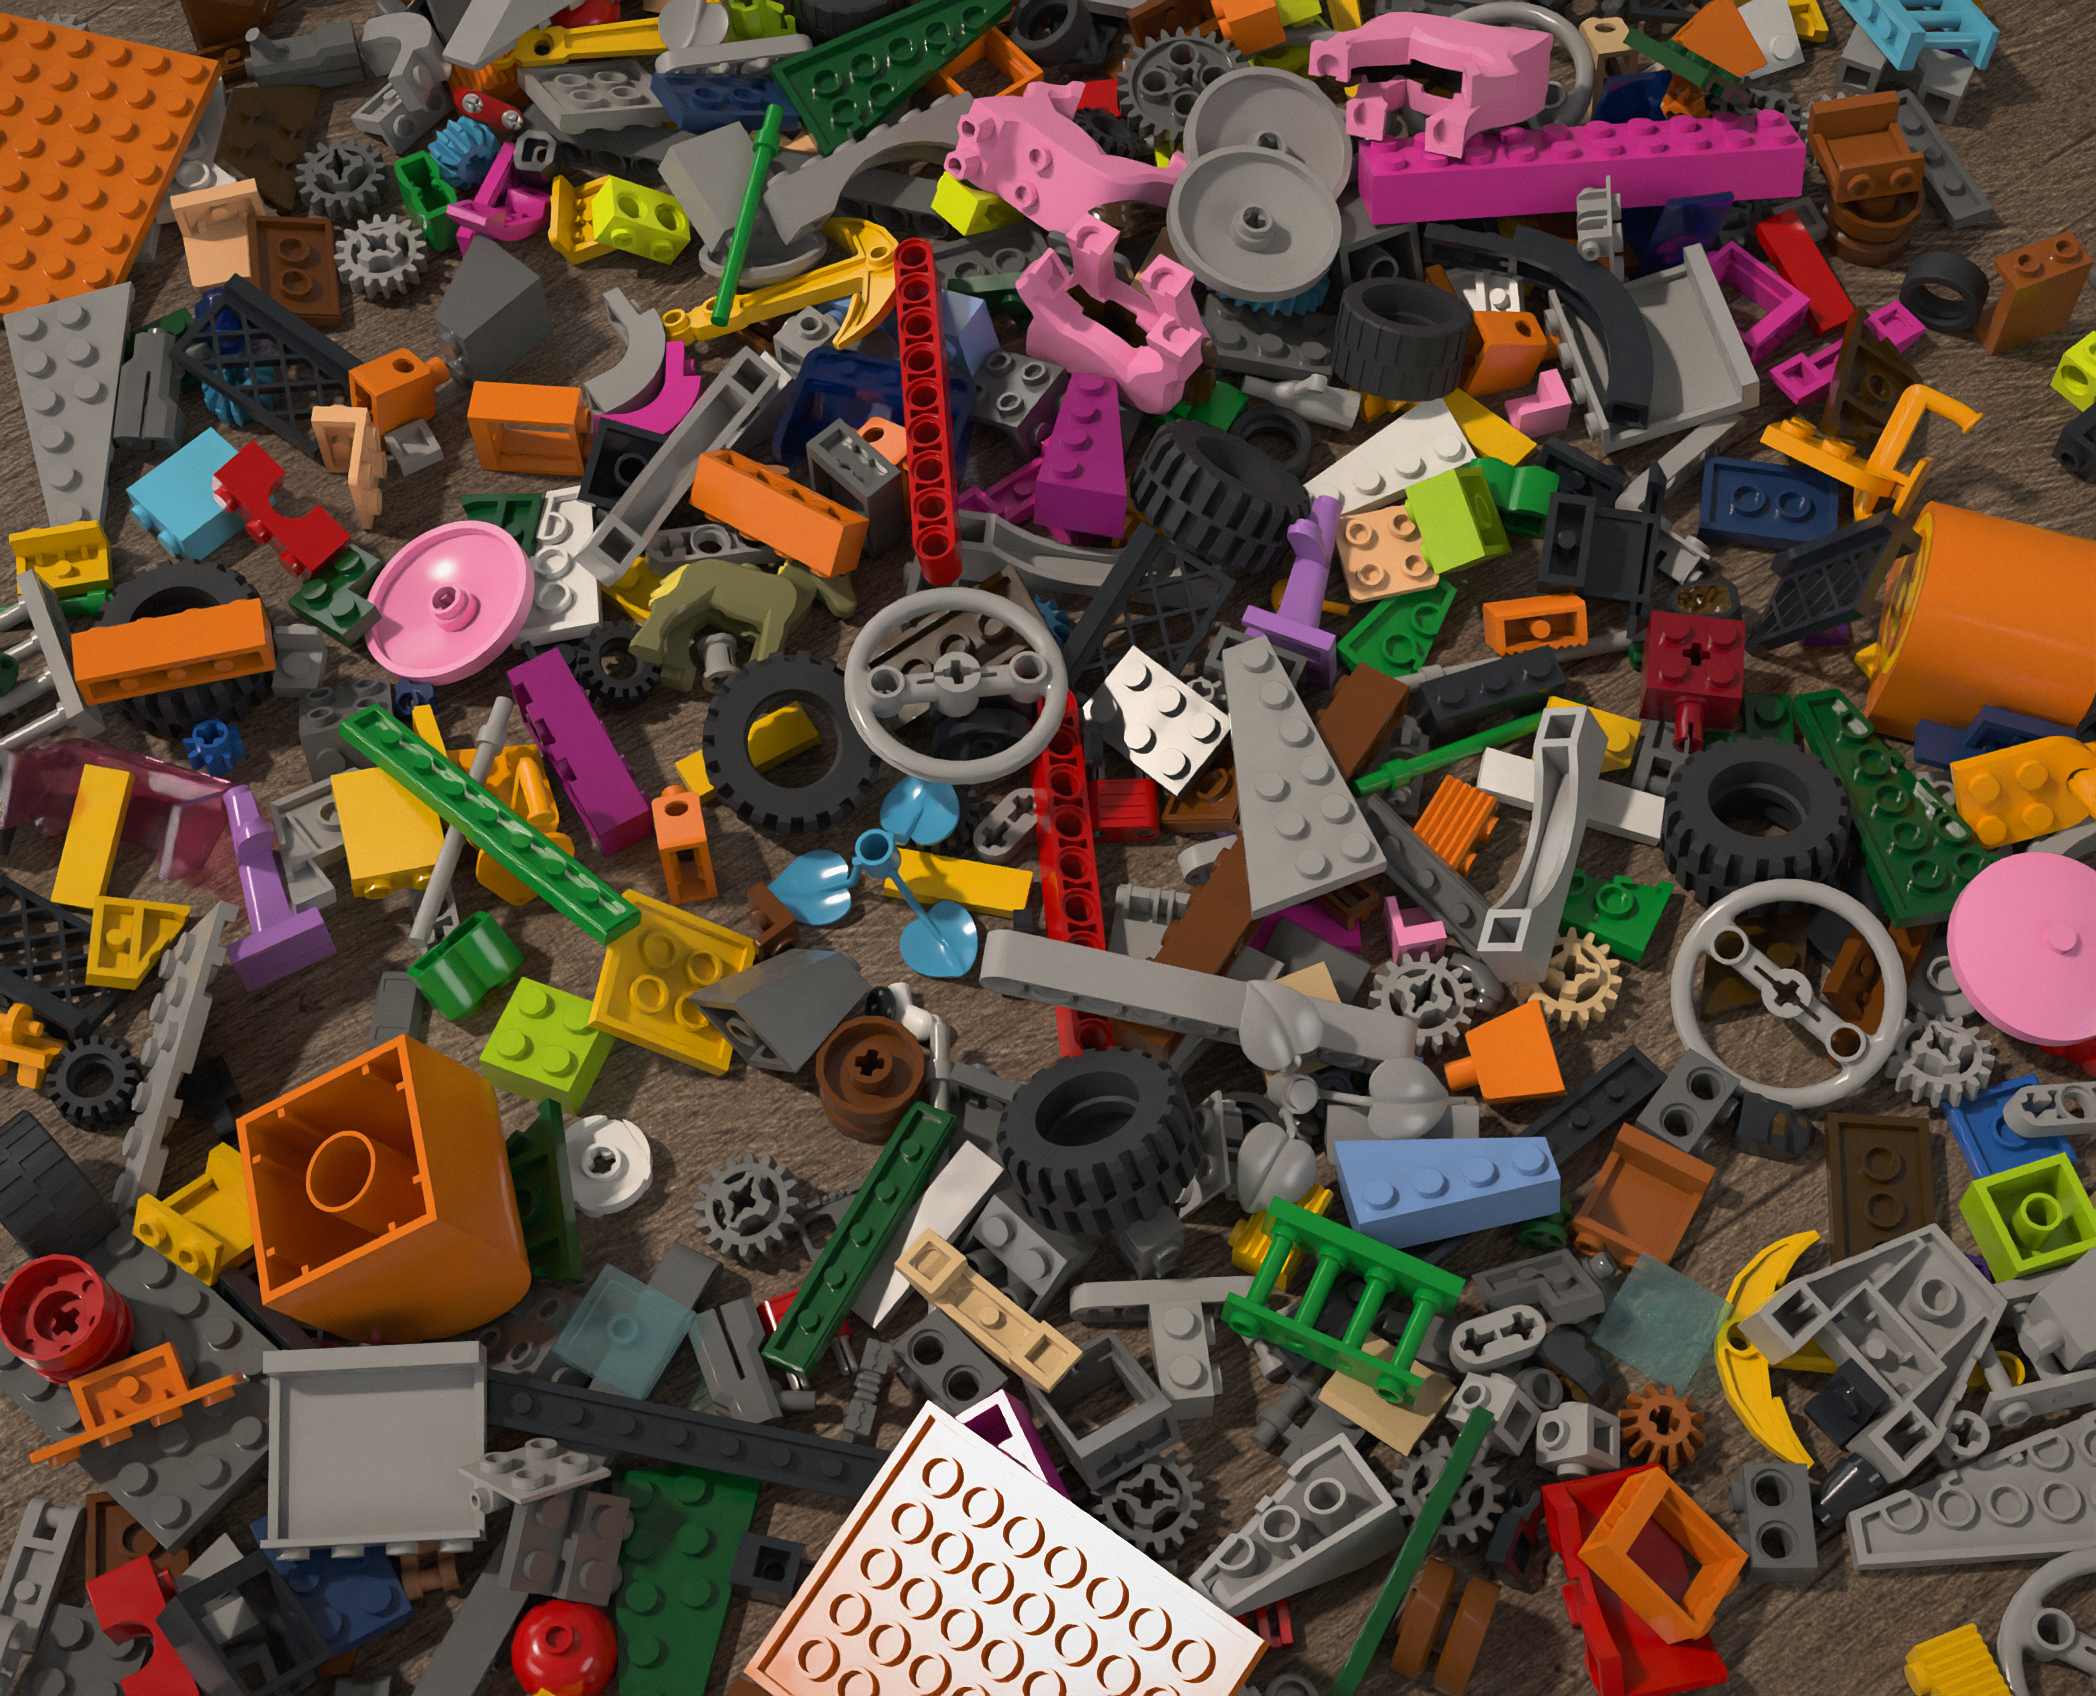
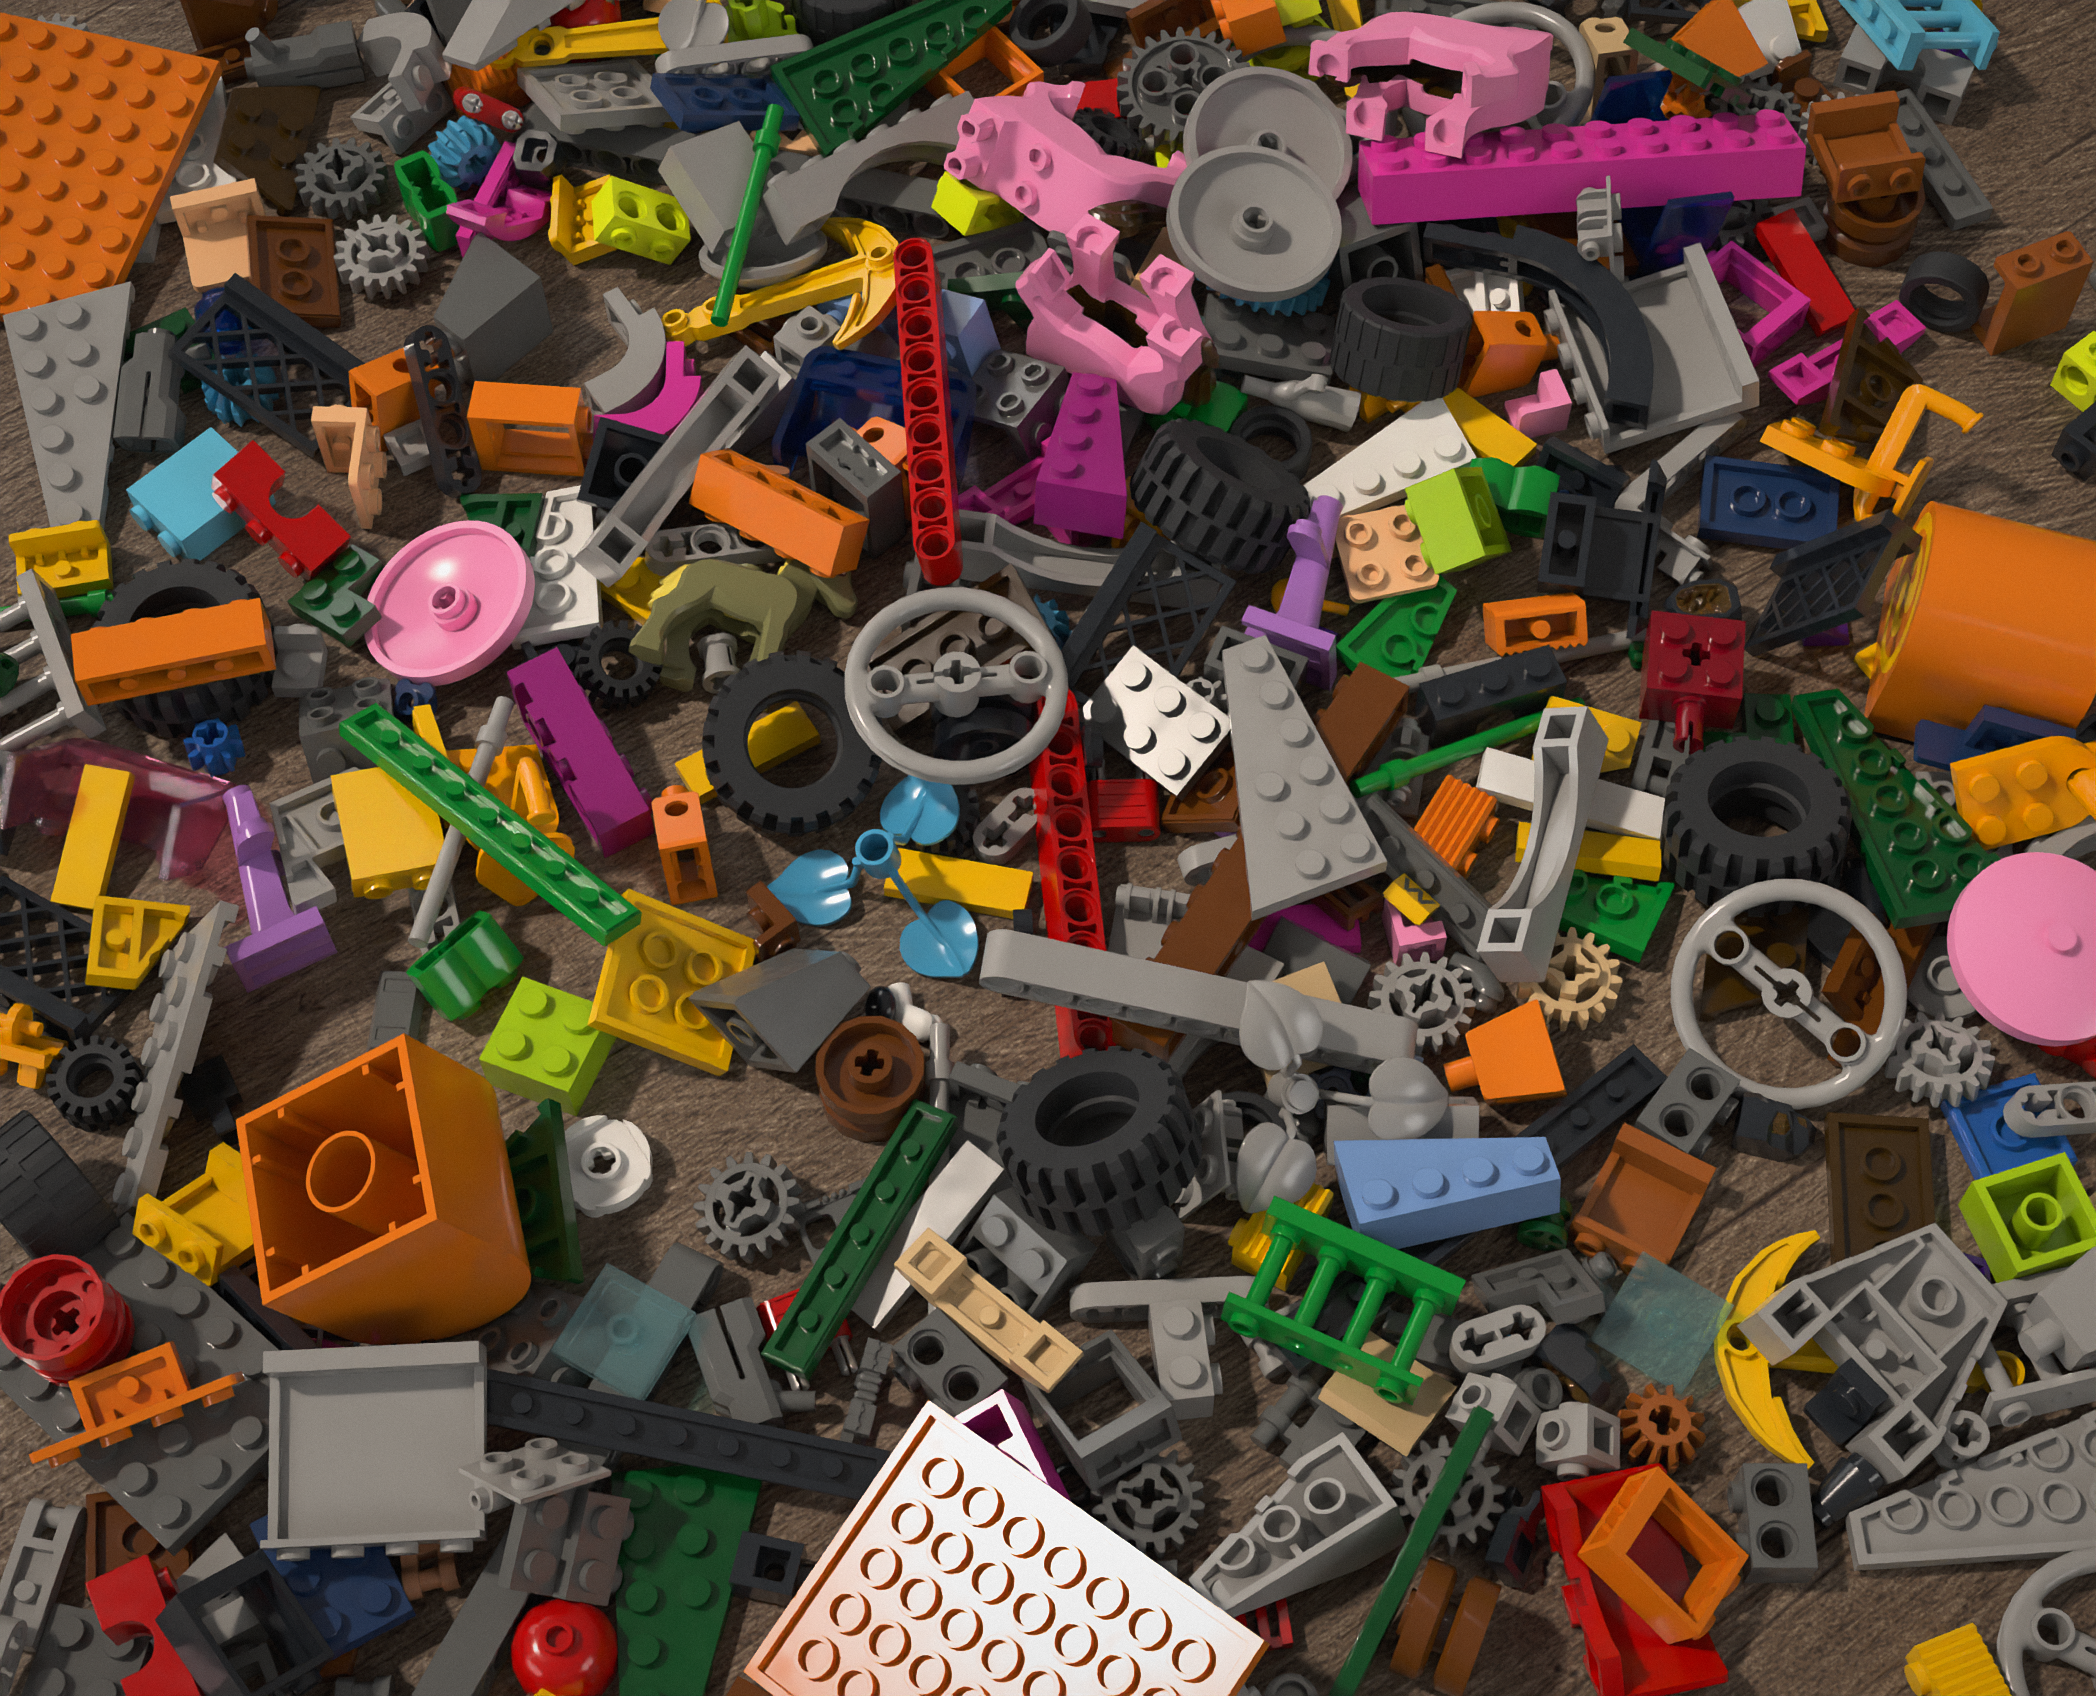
none -> black beam [404,325,482,498]
none -> yellow tile [1383,873,1440,926]
none -> yellow tile [1515,821,1661,882]
none -> reddish brown bracket [1770,50,1835,118]

